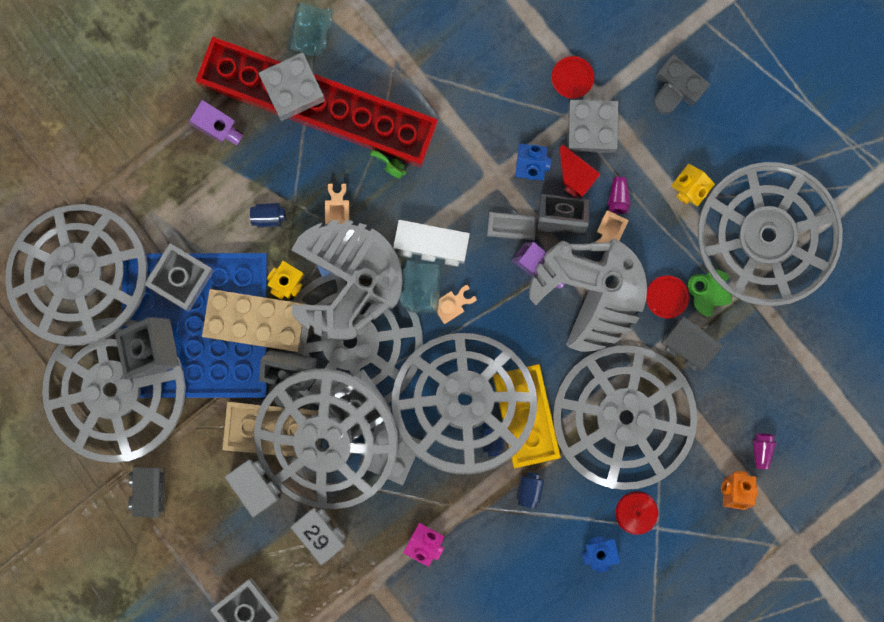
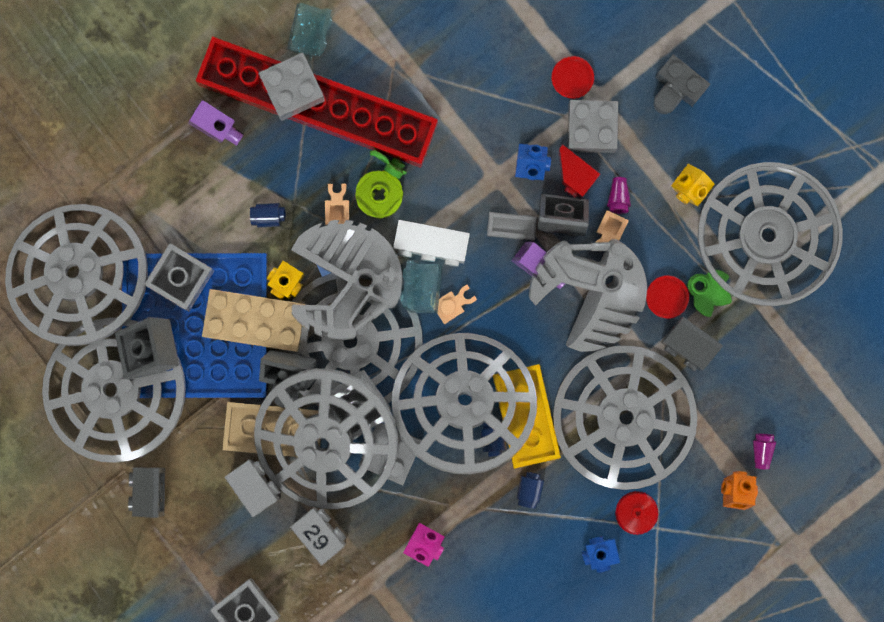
none -> lime plate [355,171,403,219]

